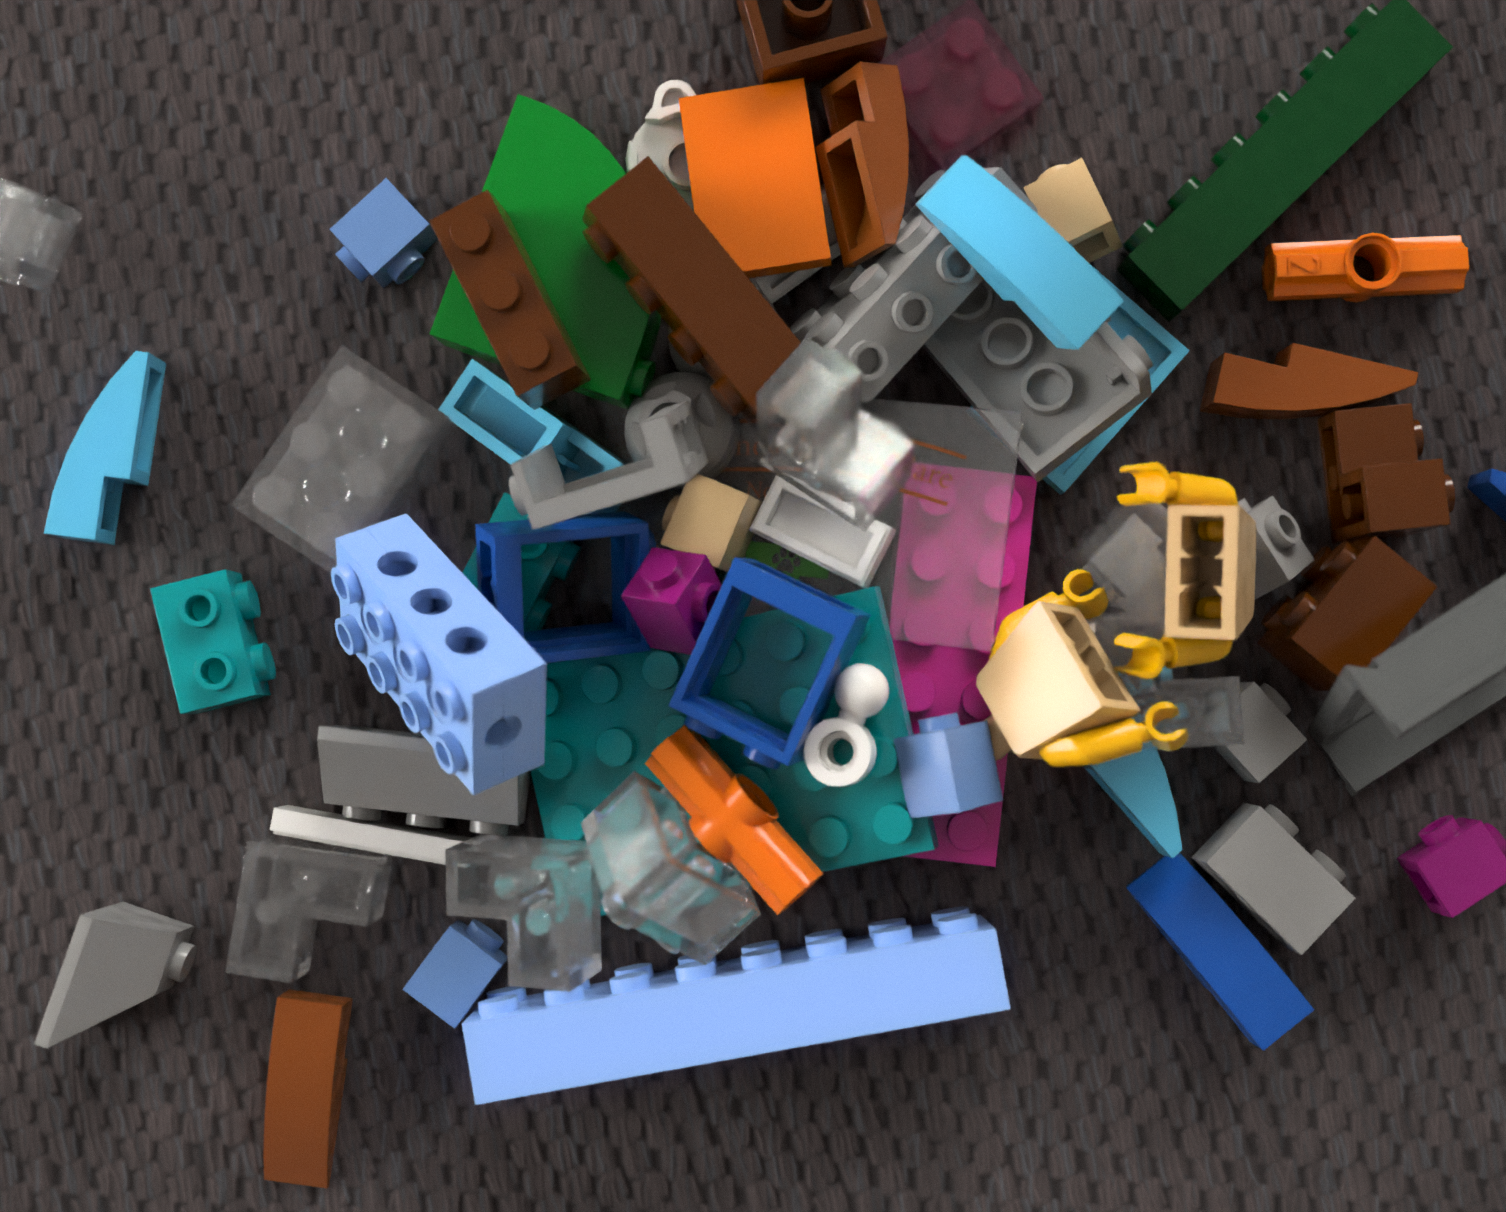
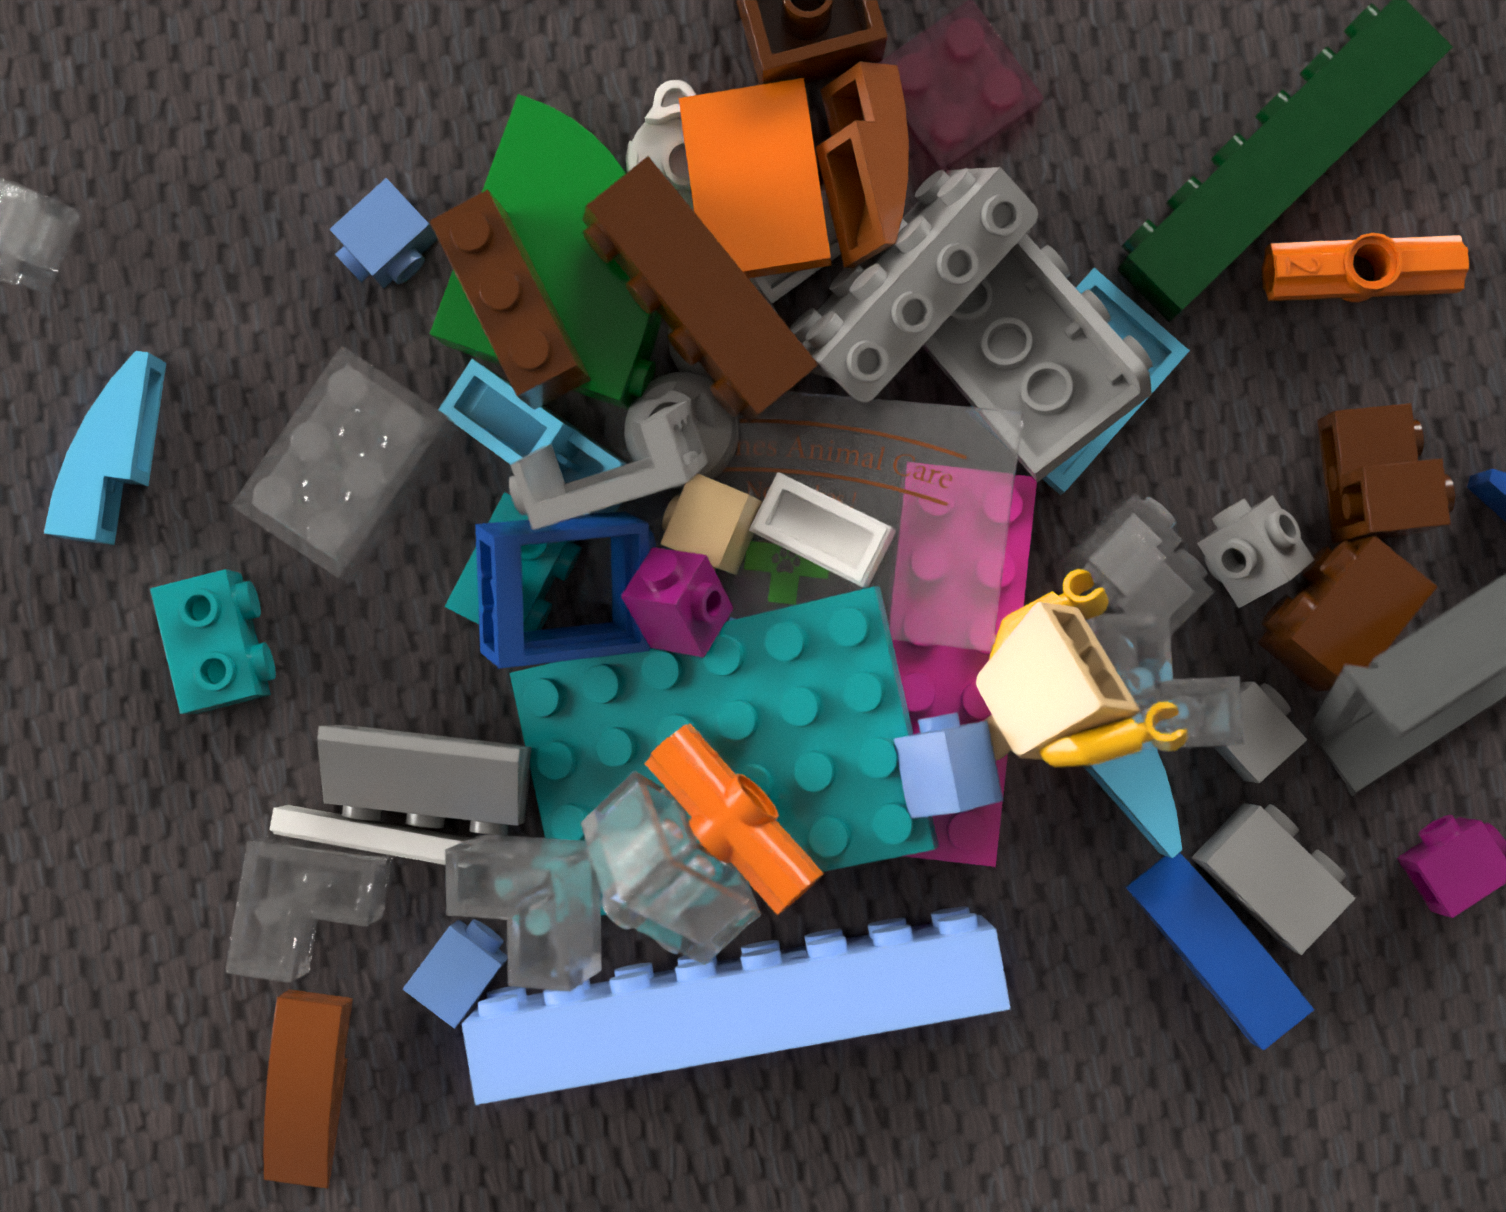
light grey slope [34,902,197,1049] -> none
light blue brick [331,513,546,795] -> none
blue window [668,557,871,769] -> none
clear brick [756,337,915,533] -> none
white plate [804,664,889,787] -> none
medium azure slope [915,155,1124,350] -> none
tan brick [1023,158,1123,263] -> none
torso [1114,462,1257,679] -> none
dark orange slope [1200,343,1418,420] -> none

